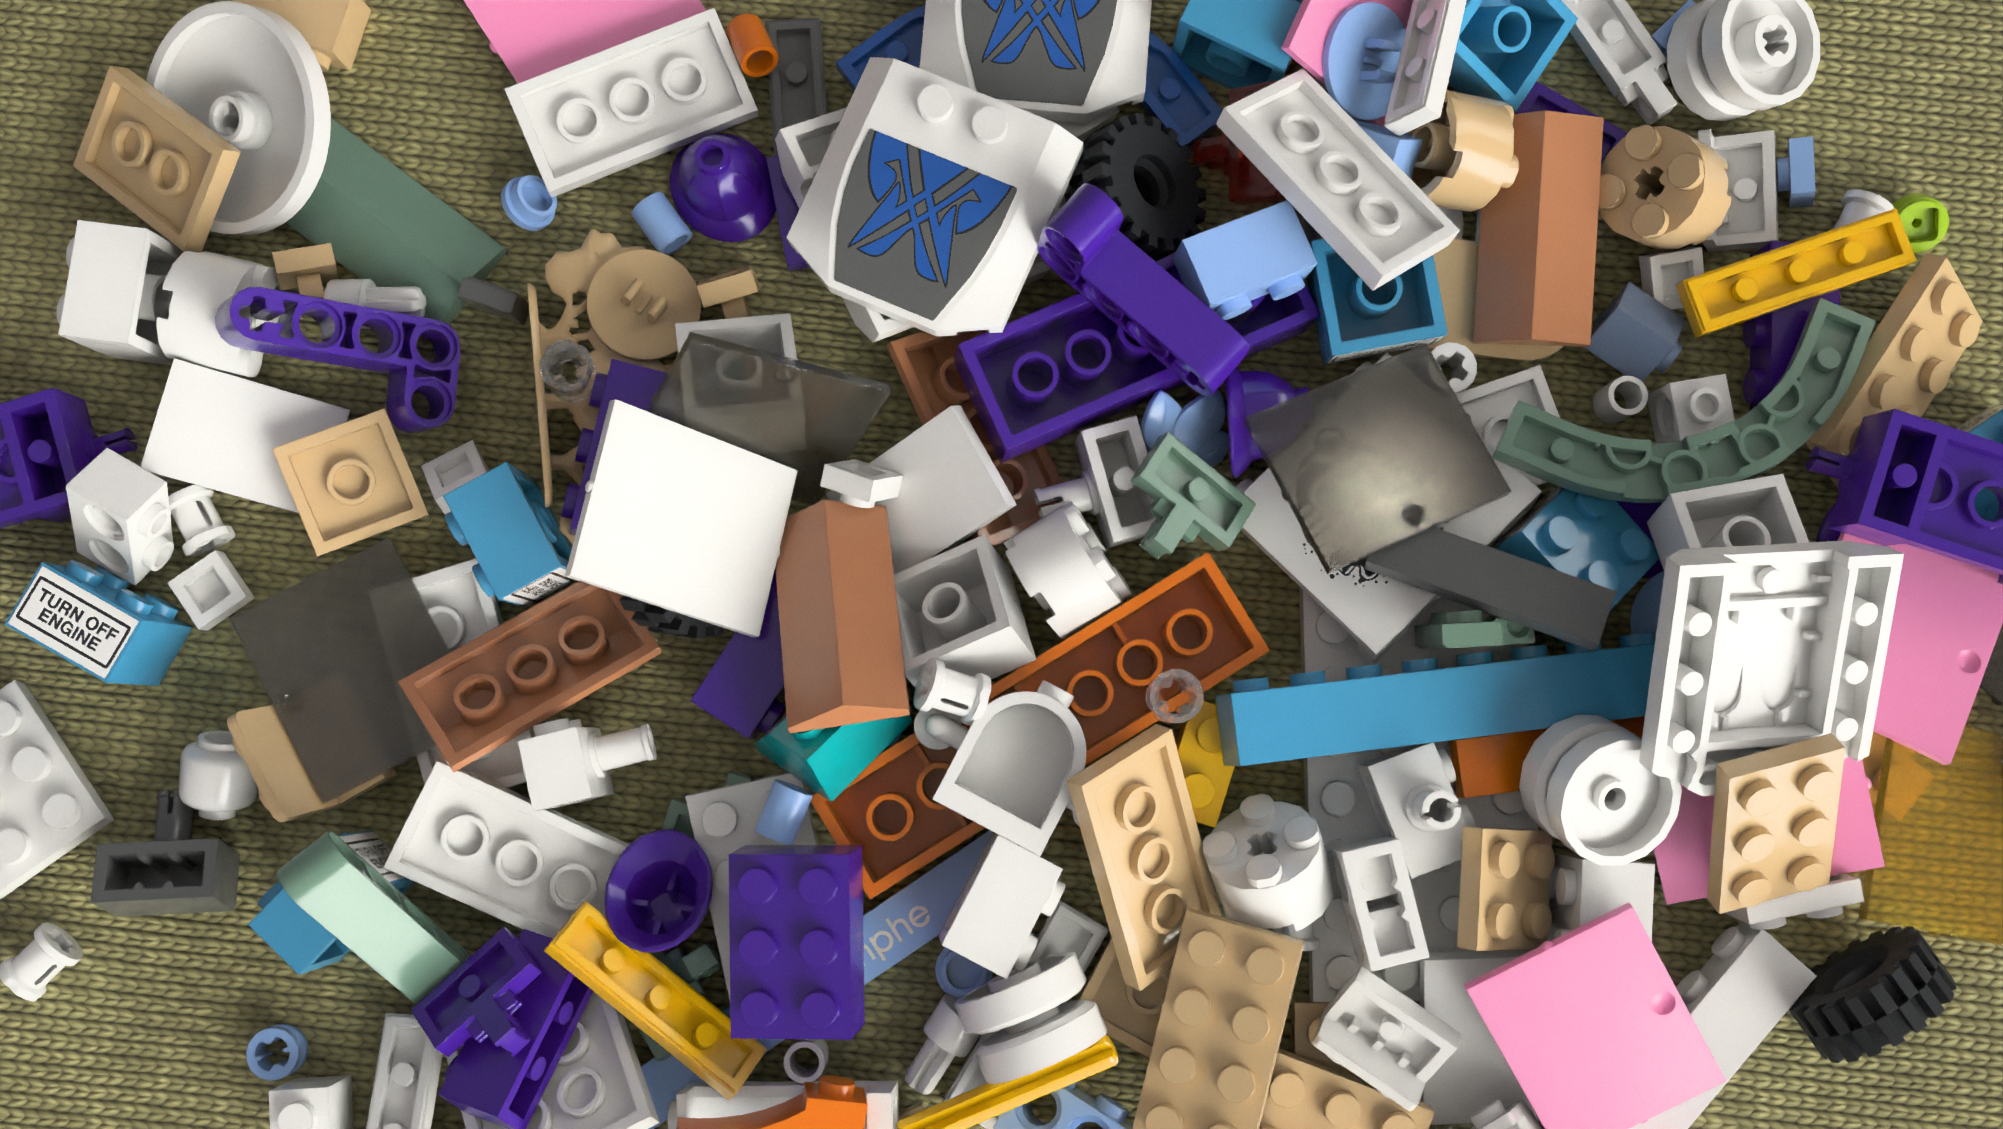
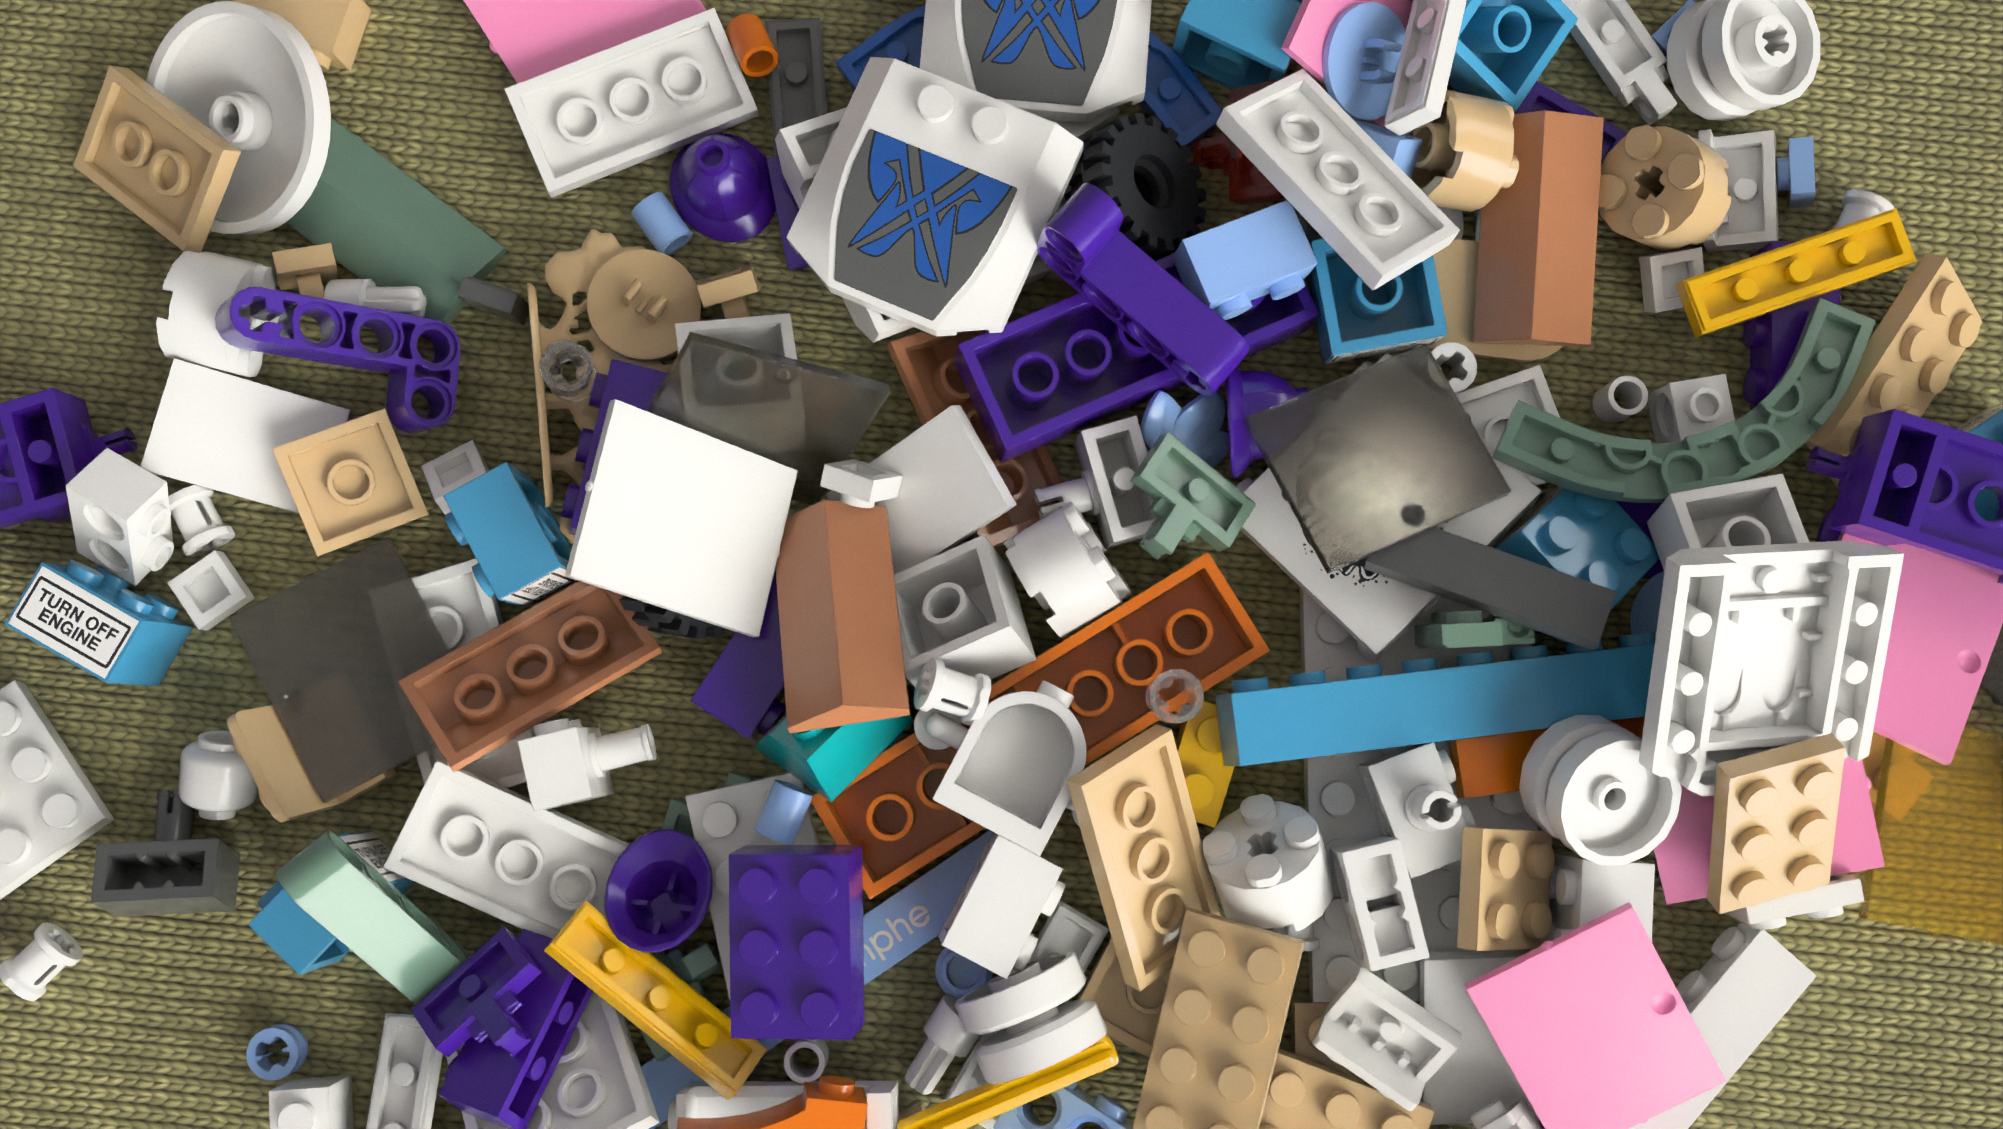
white brick [57,220,183,365] -> none
light blue plate [501,175,557,231] -> none
sand blue brick [1585,282,1685,382] -> none
black tyre [1788,926,1957,1063] -> none
lime tile [1892,193,1949,253] -> none

